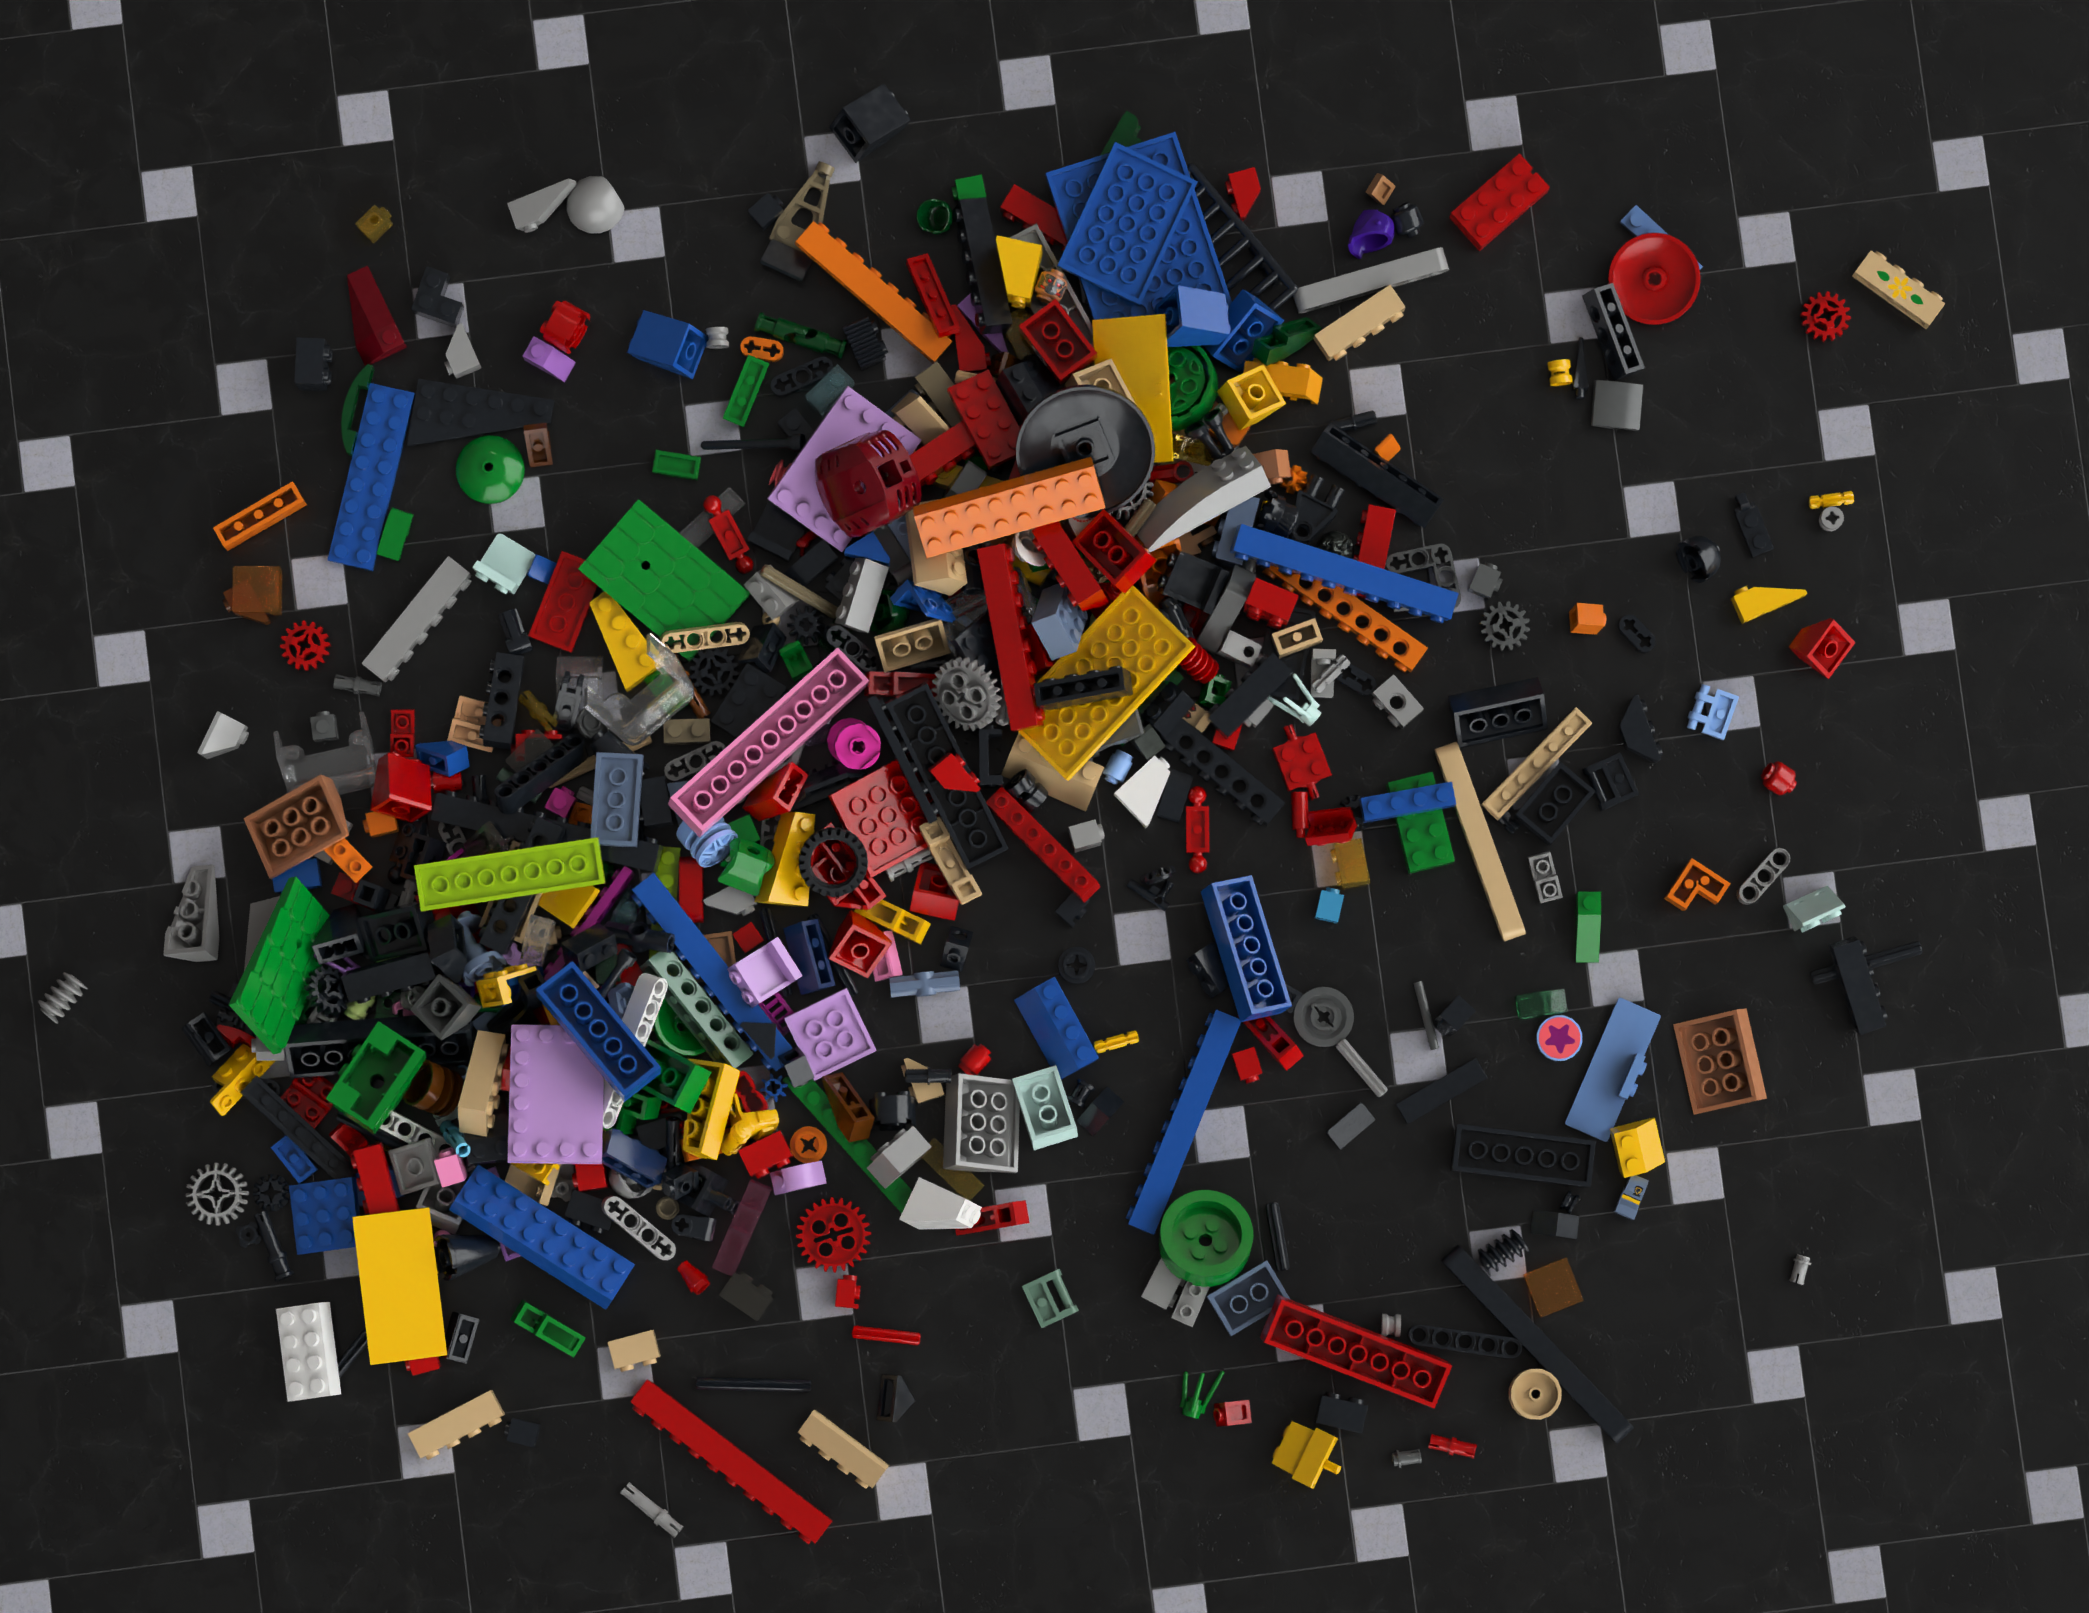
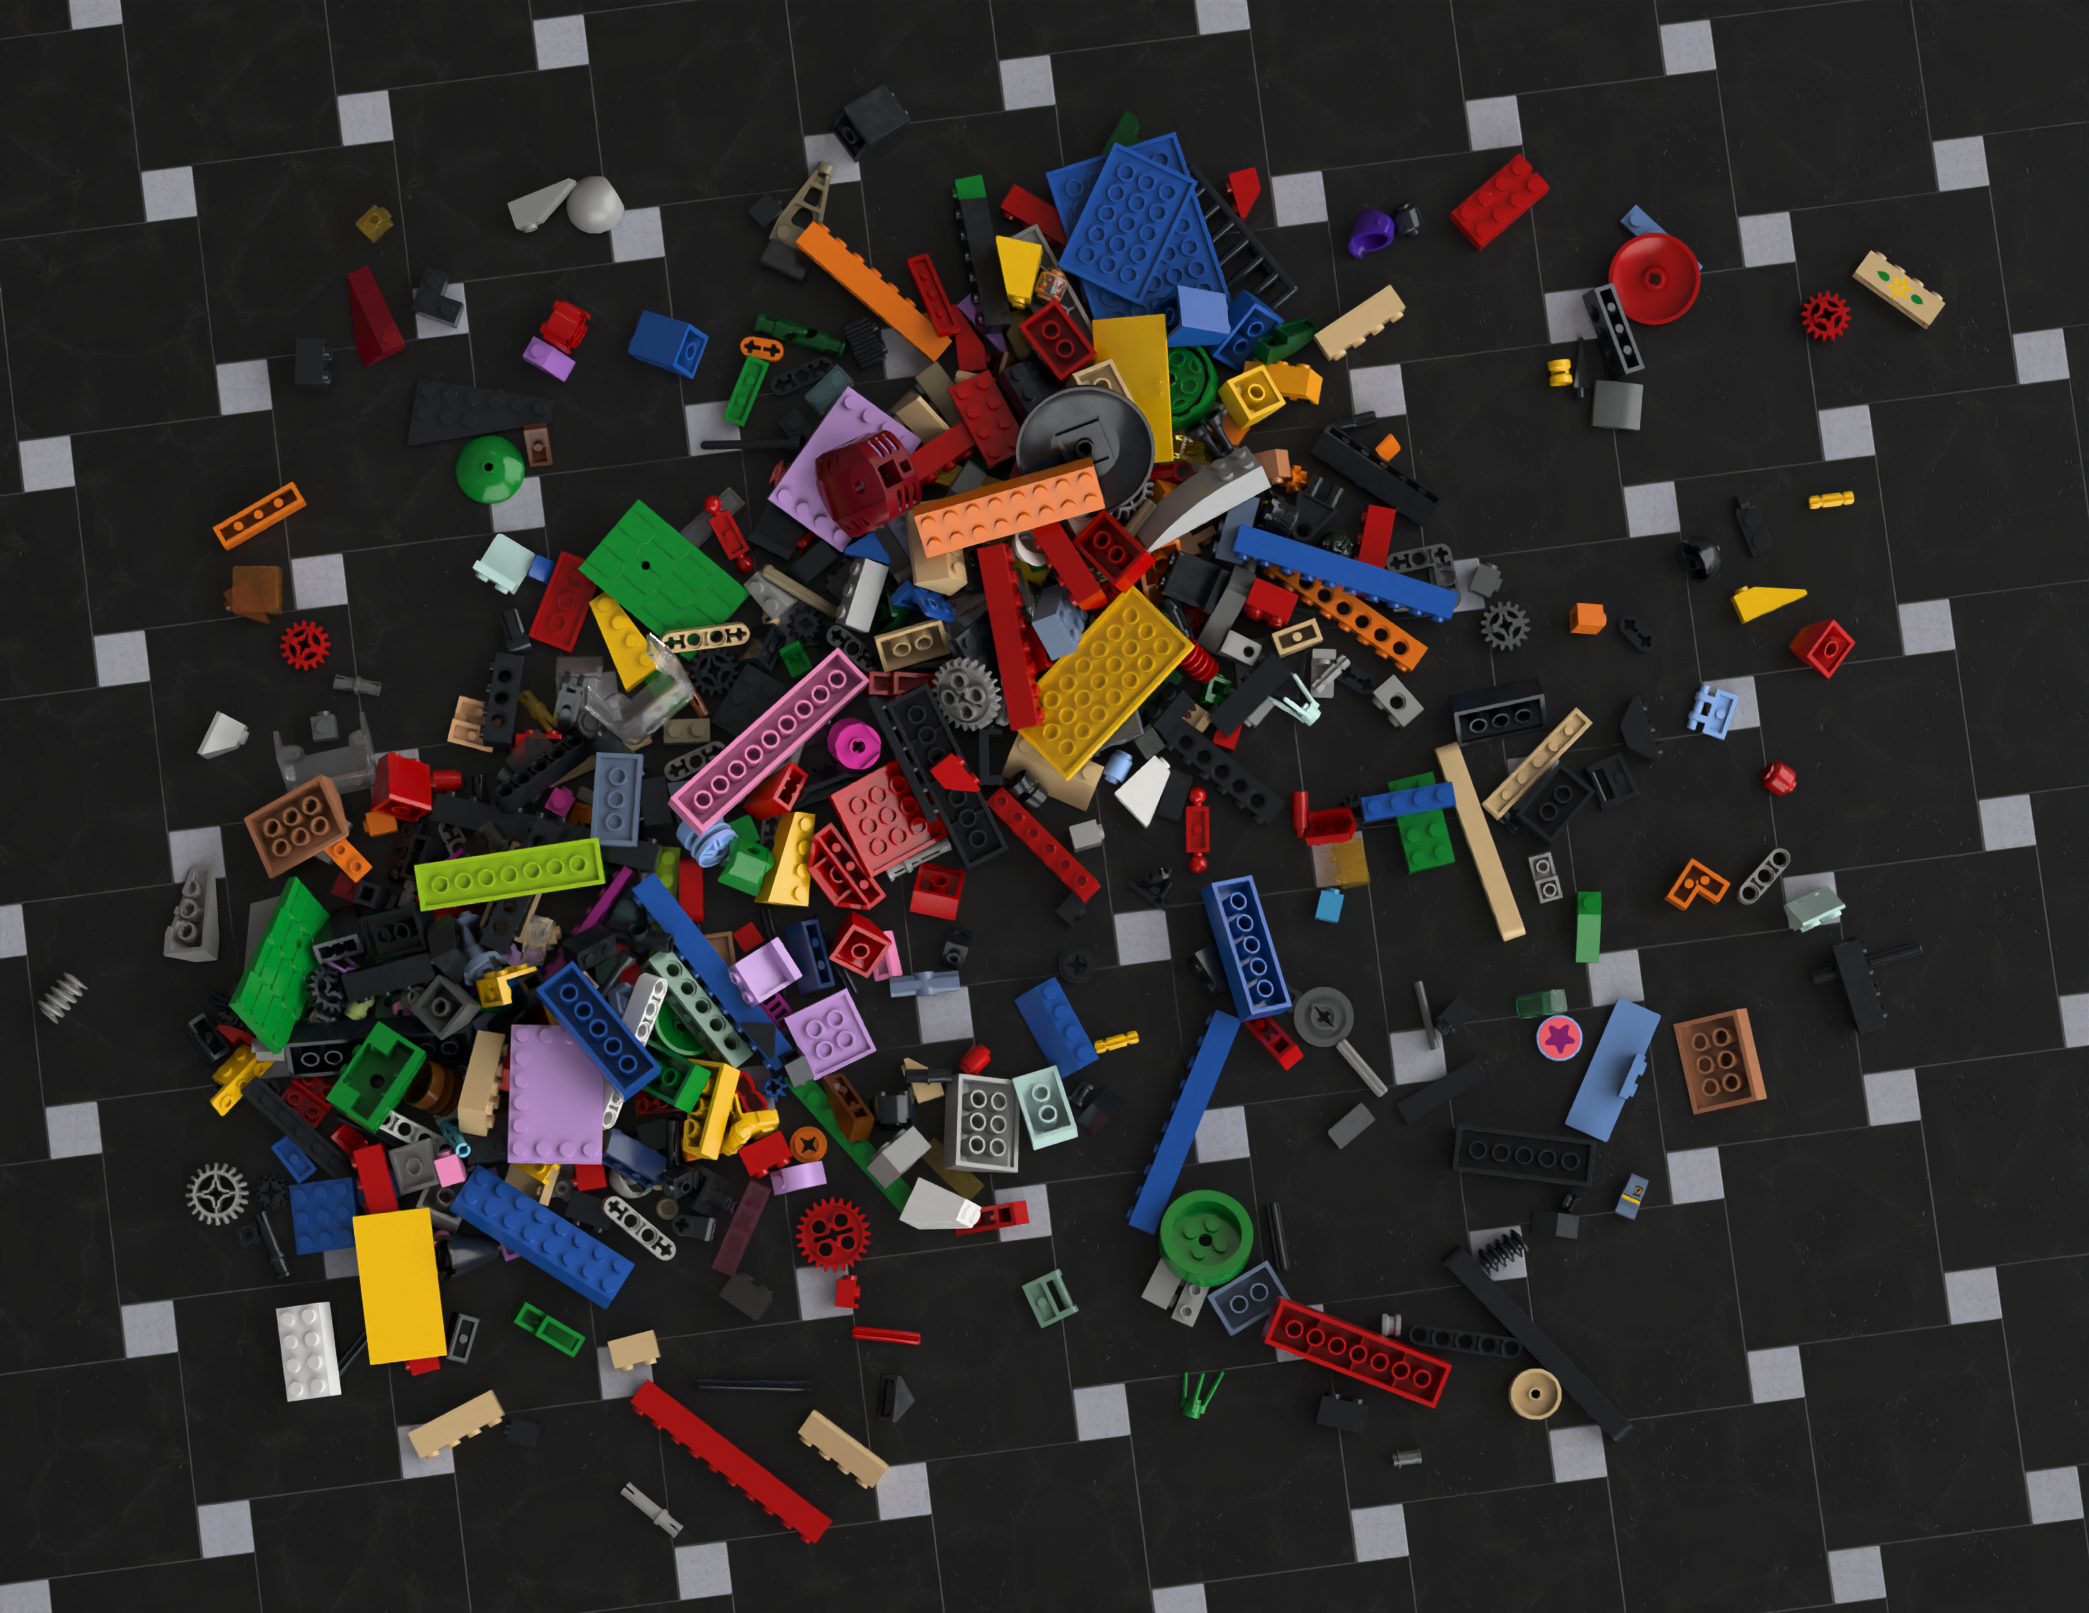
blue brick [273,856,323,894] -> none
blue plate [328,383,415,571] -> none
dark green slope [341,364,374,457] -> none
light grey brick [362,556,472,683] -> none
green slope [377,508,414,561] -> none
red slope [390,709,415,757] -> none
blue slope [415,741,469,777] -> none
light grey slope [444,323,481,379] -> none
yellow slope [538,886,601,930] -> none
green brick [603,1089,662,1135] -> none
green tile [652,450,701,481] -> none
red cone [677,1260,710,1295] -> none
light grey slope [703,886,758,916] -> none
light grey wheel [705,327,729,349] -> none
black tyre [799,827,868,897] -> none
yellow slope [854,900,931,944] -> none
dark green hair [916,199,953,234] -> none
tan slope [919,816,982,905] -> none
black brick [1034,666,1133,711] -> none
bracket [1213,1400,1252,1427] -> none
red brick [1232,1047,1263,1084] -> none
red plate [1272,724,1332,800] -> none
yellow piece [1272,1421,1341,1489] -> none
light grey beam [1293,247,1449,313] -> none
medium nougat plate [1366,173,1396,205] -> none
red pin [1428,1434,1477,1459] -> none
clear orange tile [1523,1257,1584,1318] -> none
yellow slope [1610,1117,1665,1178] -> none
light grey pin [1789,1254,1811,1285] -> none
light grey wheel [1819,506,1844,532] -> none

